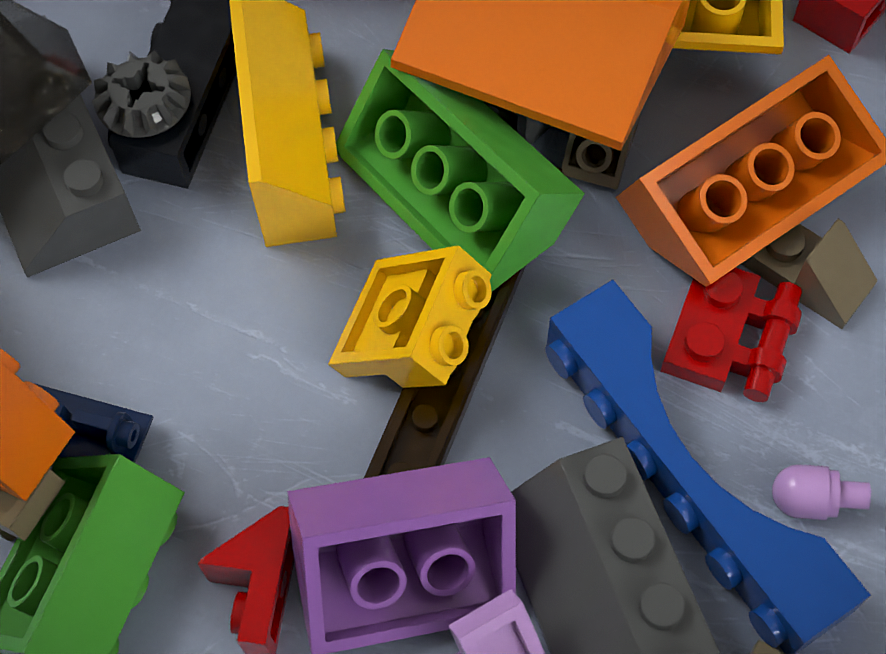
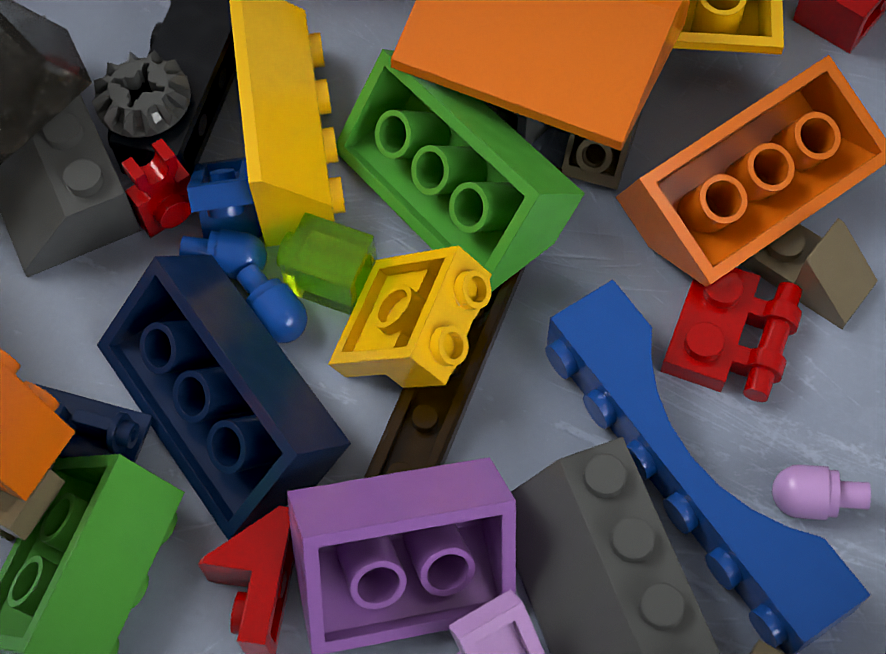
none -> dark blue slope [97,255,351,540]
none -> red plate [121,138,191,238]
none -> blue cylinder [179,229,267,280]
none -> blue slope [187,157,262,239]
none -> blue cylinder [237,263,308,343]
none -> clear neon green brick [276,212,377,315]

